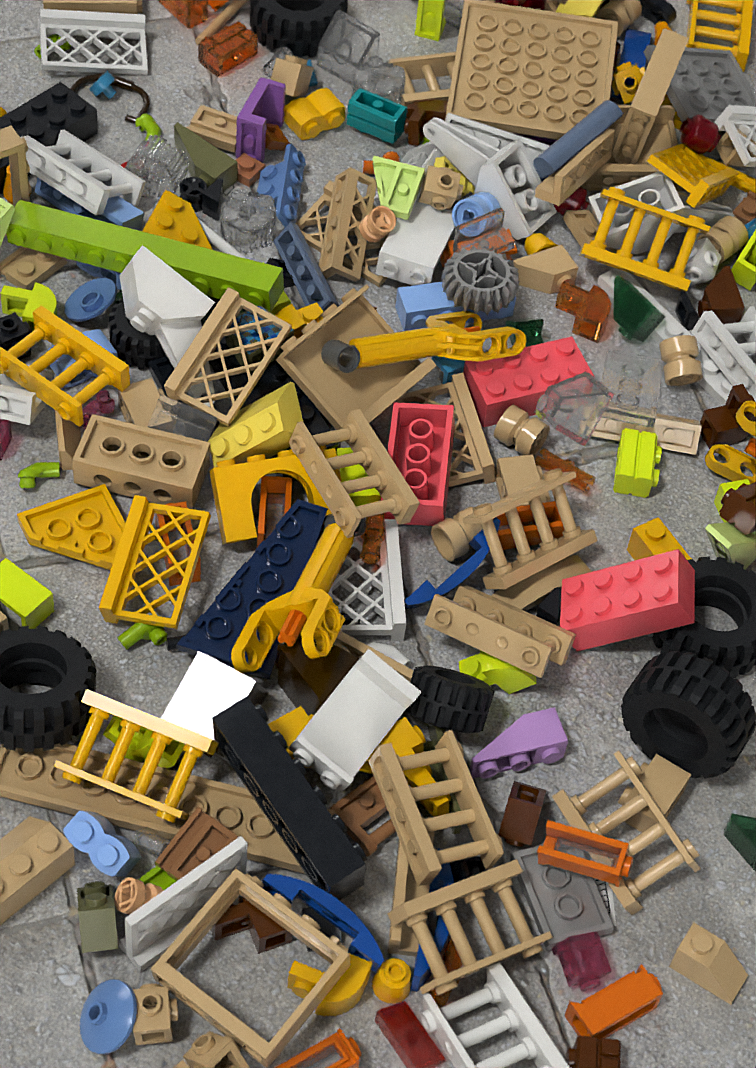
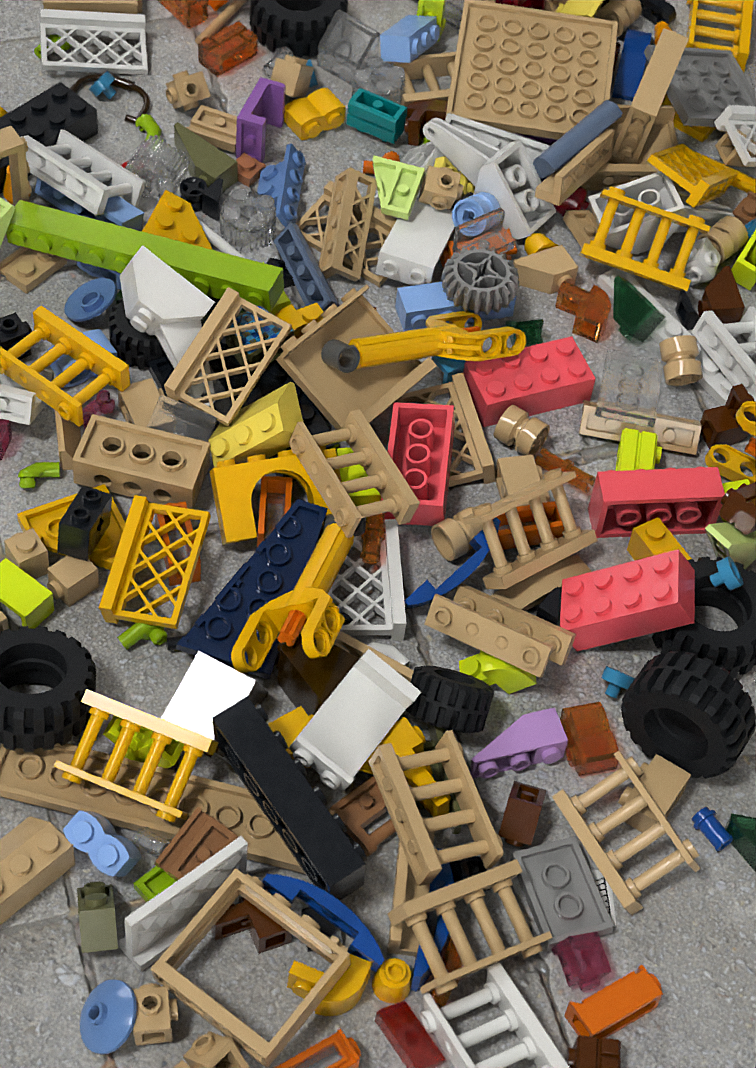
neon yellow brick [0,282,58,331] -> none
light nougat wheel [114,877,163,915] -> none
dark orange plate [265,123,290,151] -> none
light nougat wheel [359,206,396,243] -> none
clear slope [534,372,614,446] -> none
orange window [537,820,634,887] -> none
yellow brick [611,61,645,104] -> none
tan slope [669,922,748,1005] -> none
dark red head [679,114,720,154] -> none
none -> tan brick [4,528,49,579]
none -> tan brick [47,555,99,607]
none -> black brick [57,486,112,561]
none -> tan brick [165,70,211,111]
none -> light blue brick [380,15,440,63]
none -> clear orange brick [560,701,619,776]
none -> coral brick [588,467,725,538]
none -> dark azure tile [601,666,635,699]
none -> blue pin [691,807,734,852]
none -> dark azure tile [710,556,743,590]

